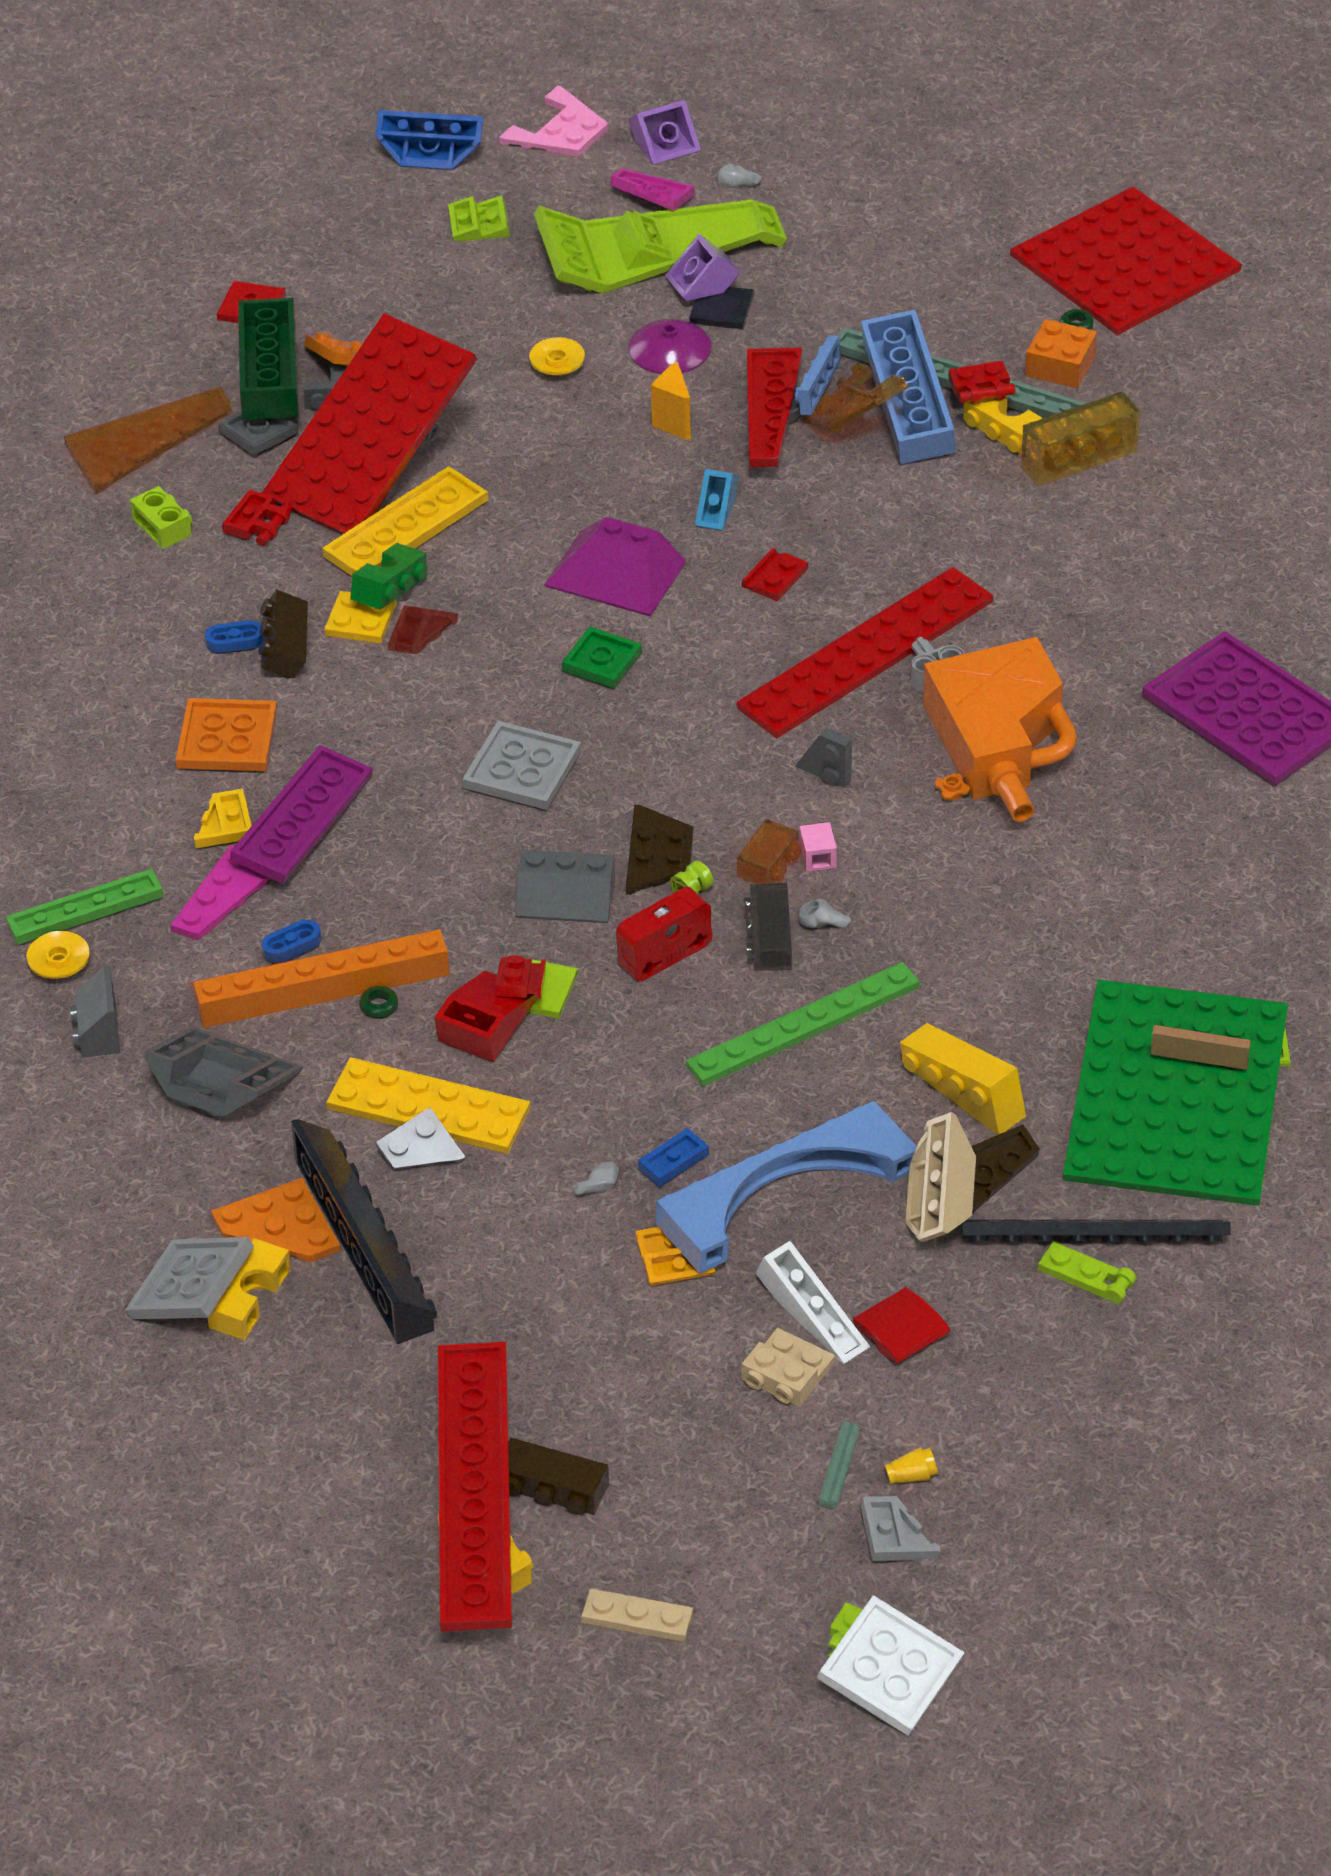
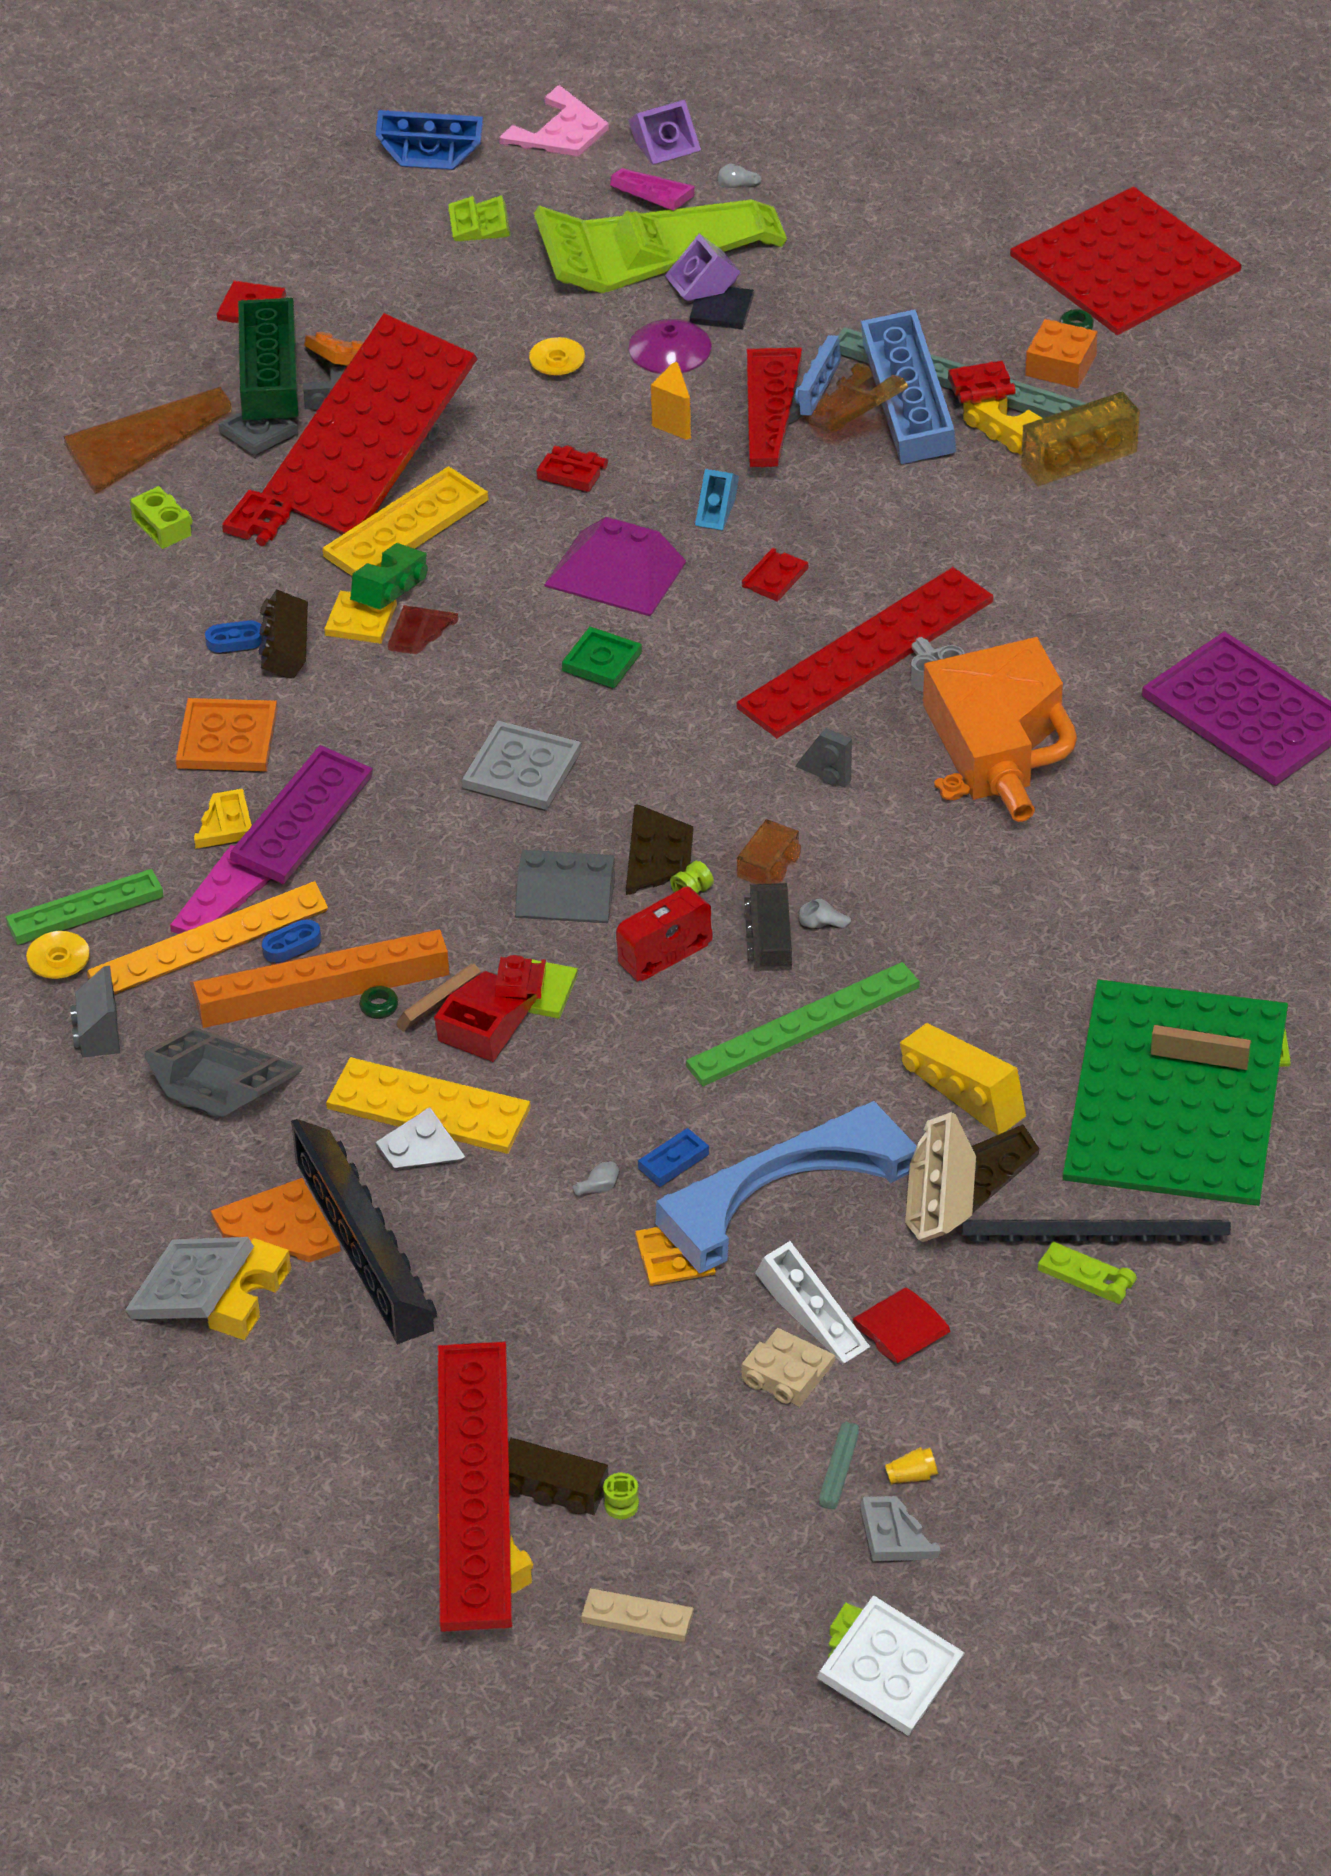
bright pink brick [800,822,837,872] -> none
none -> light orange plate [87,881,328,995]
none -> medium nougat tile [396,963,481,1032]
none -> red plate [536,445,608,492]
none -> lime wheel [603,1472,639,1520]

